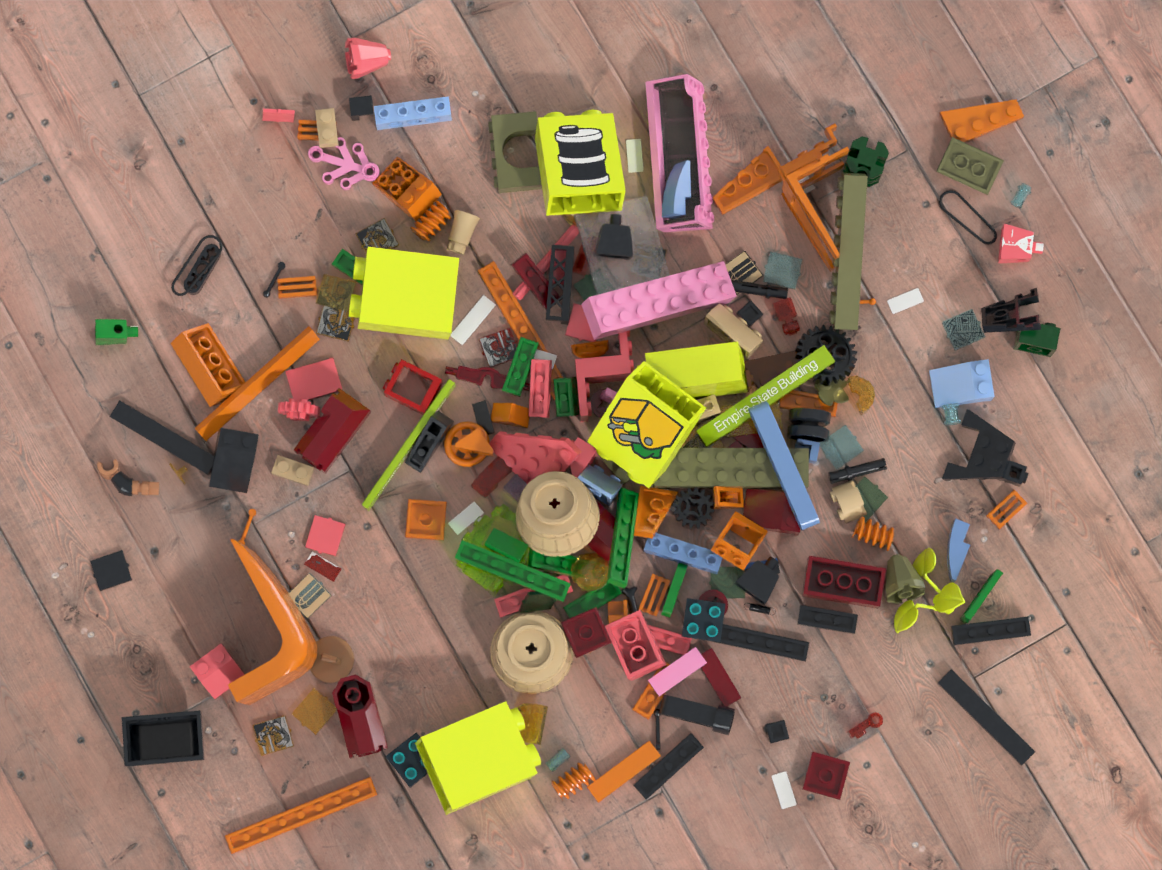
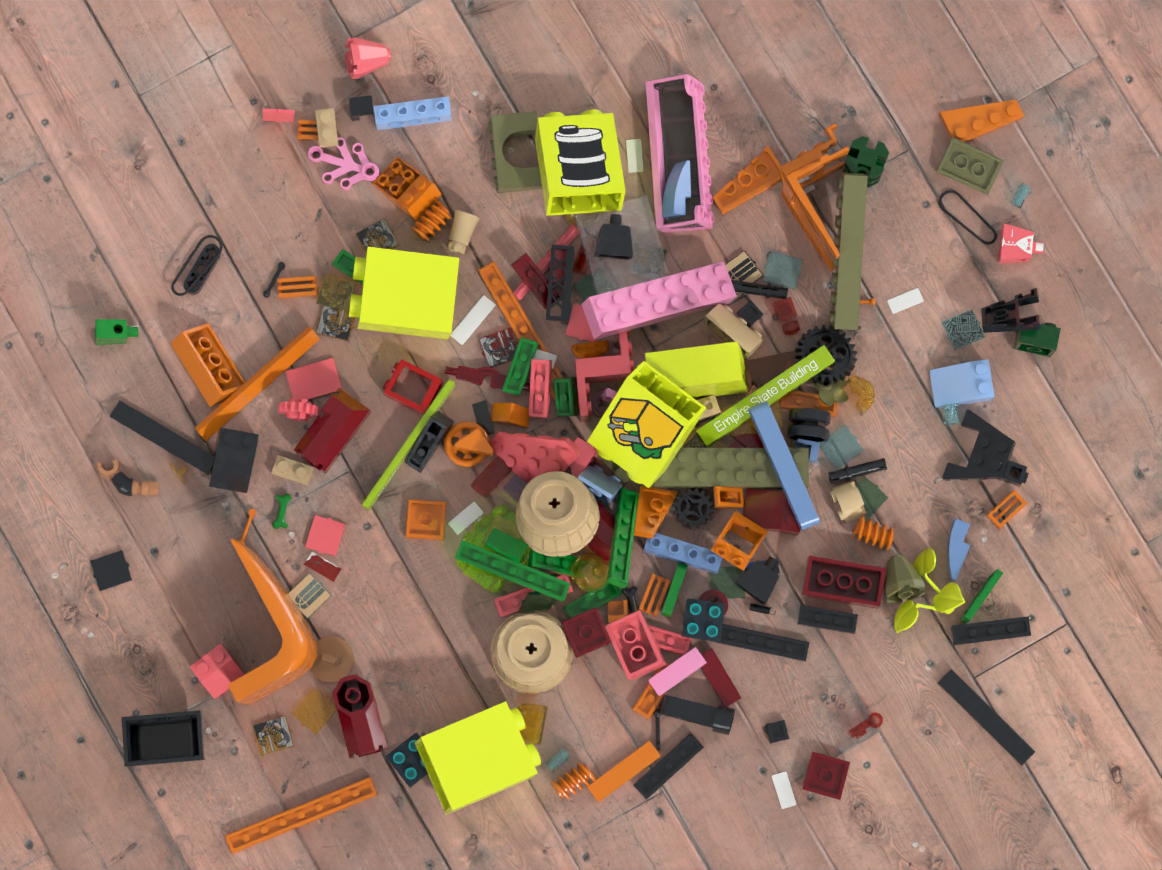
none -> green piece [272,494,292,529]

